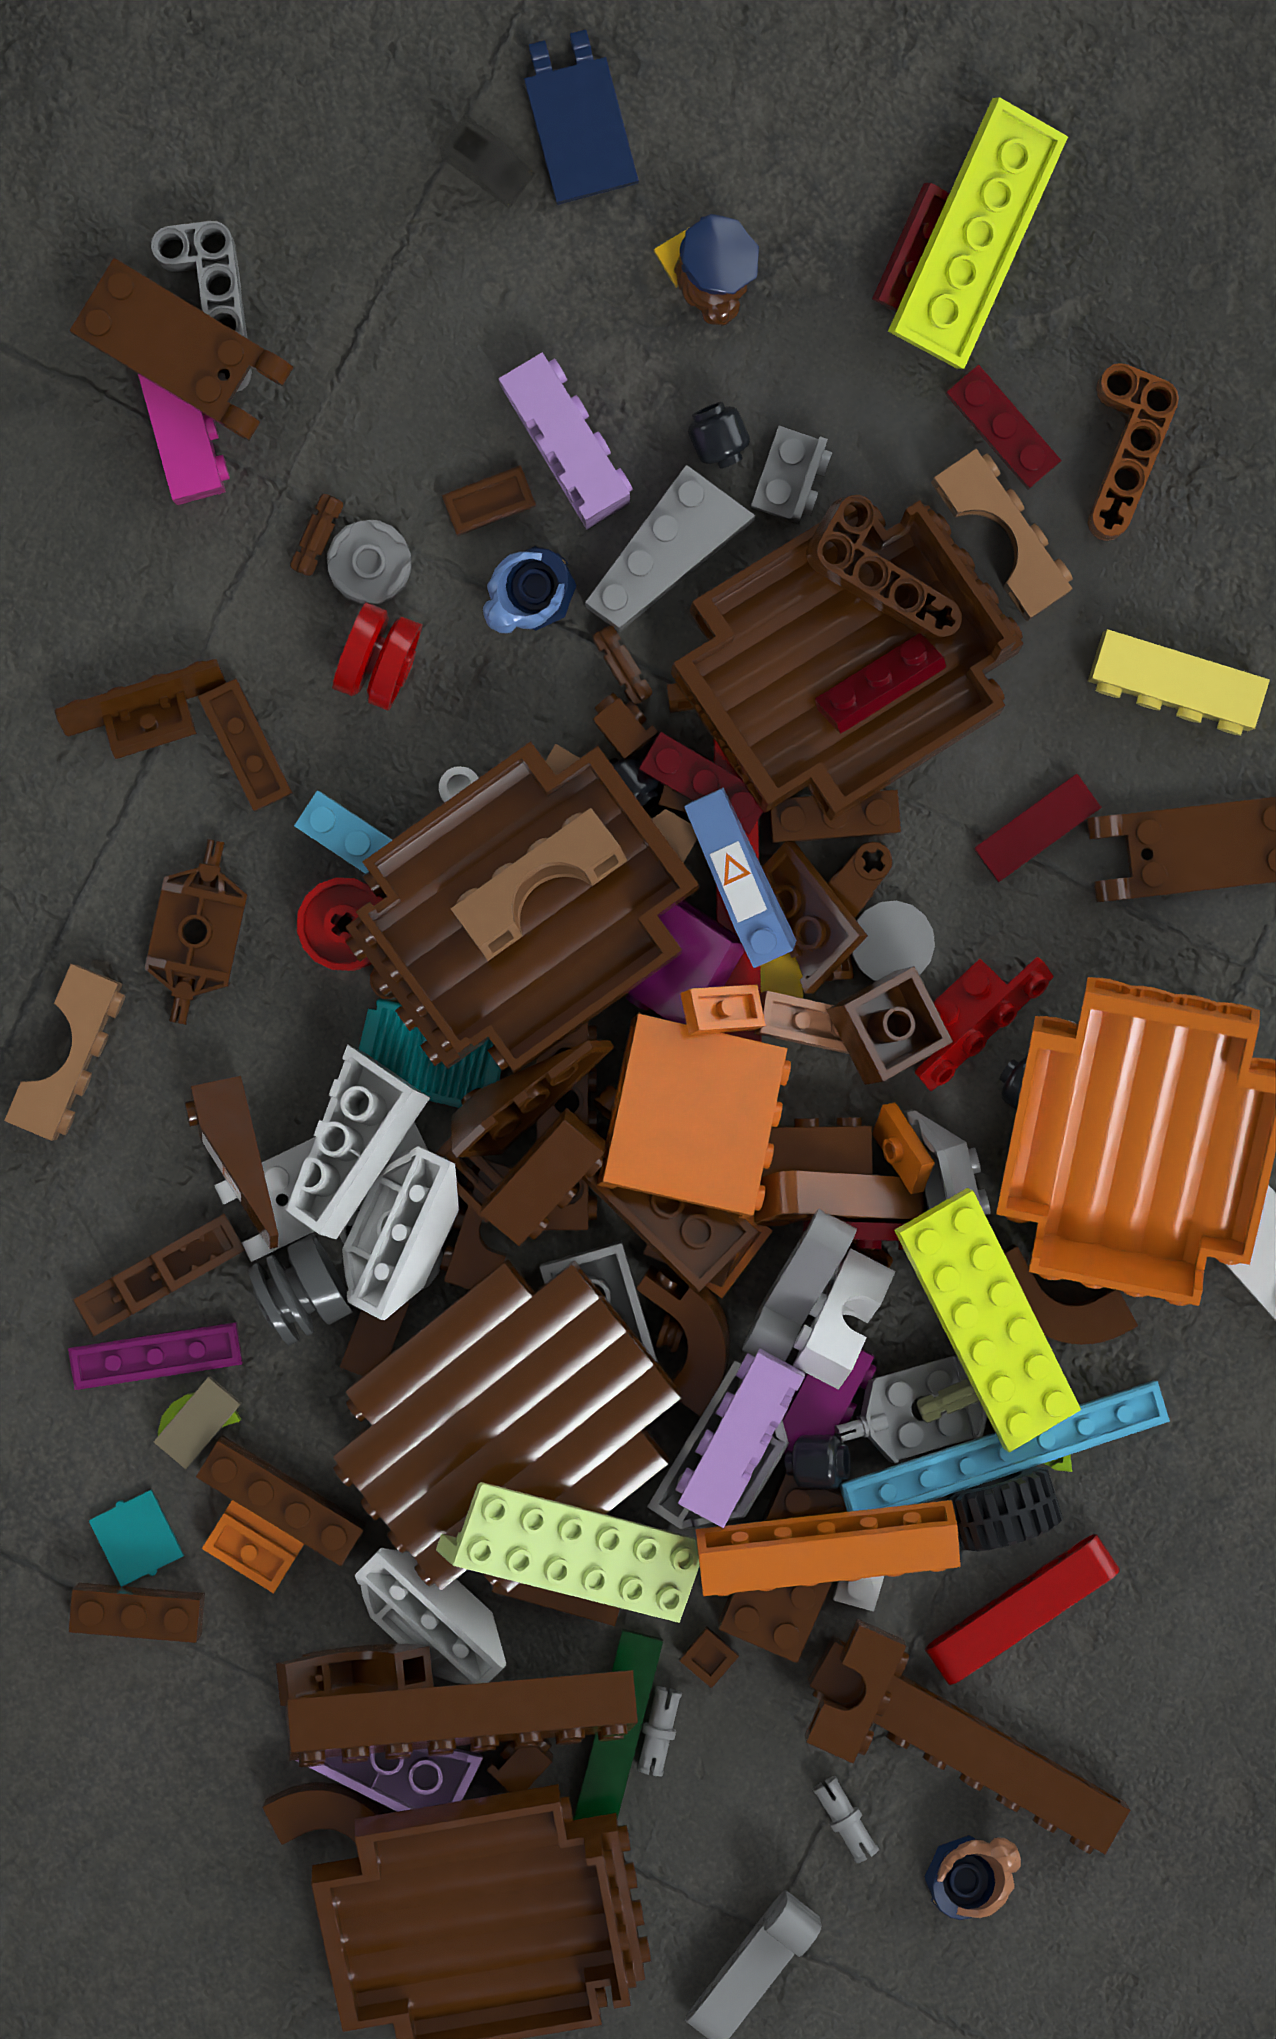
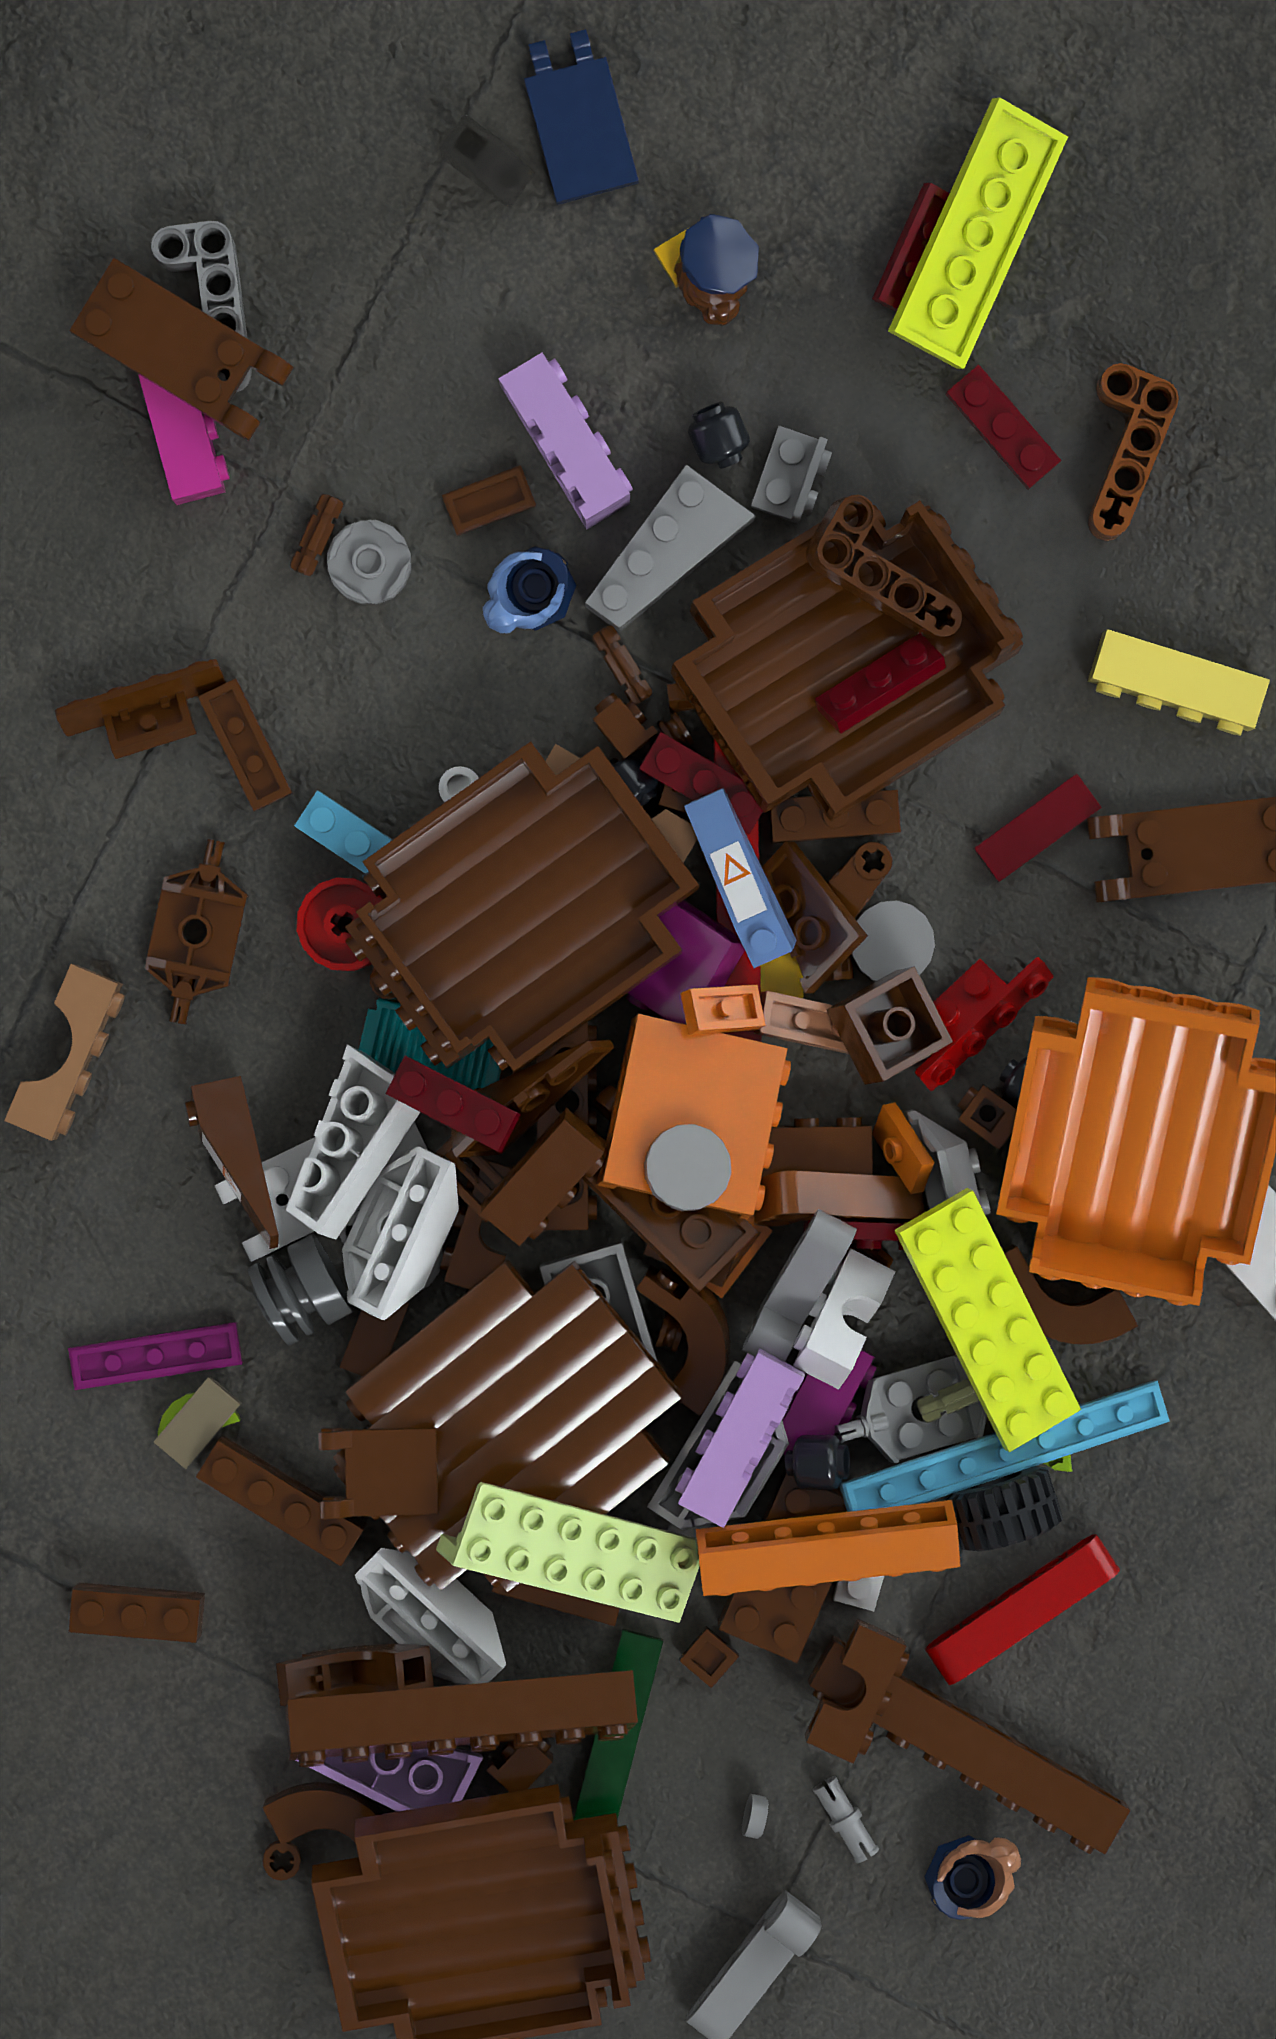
reddish brown slope [72,1214,245,1337] -> none
teal piece [89,1489,184,1587] -> none
orange plate [202,1500,304,1594] -> none
red wheel [332,602,423,711] -> none
medium nougat arch [450,808,627,961] -> none
light grey pin [636,1686,682,1776] -> none
medium nougat arch [931,449,1073,622] -> none
none -> reddish brown bush [263,1840,301,1881]
none -> reddish brown flag [318,1428,439,1519]
none -> dark red plate [385,1056,521,1153]
none -> light grey tile [644,1124,731,1211]
none -> reddish brown bush [657,711,694,746]
none -> light grey tile [742,1794,769,1839]
none -> reddish brown brick [957,1084,1017,1150]

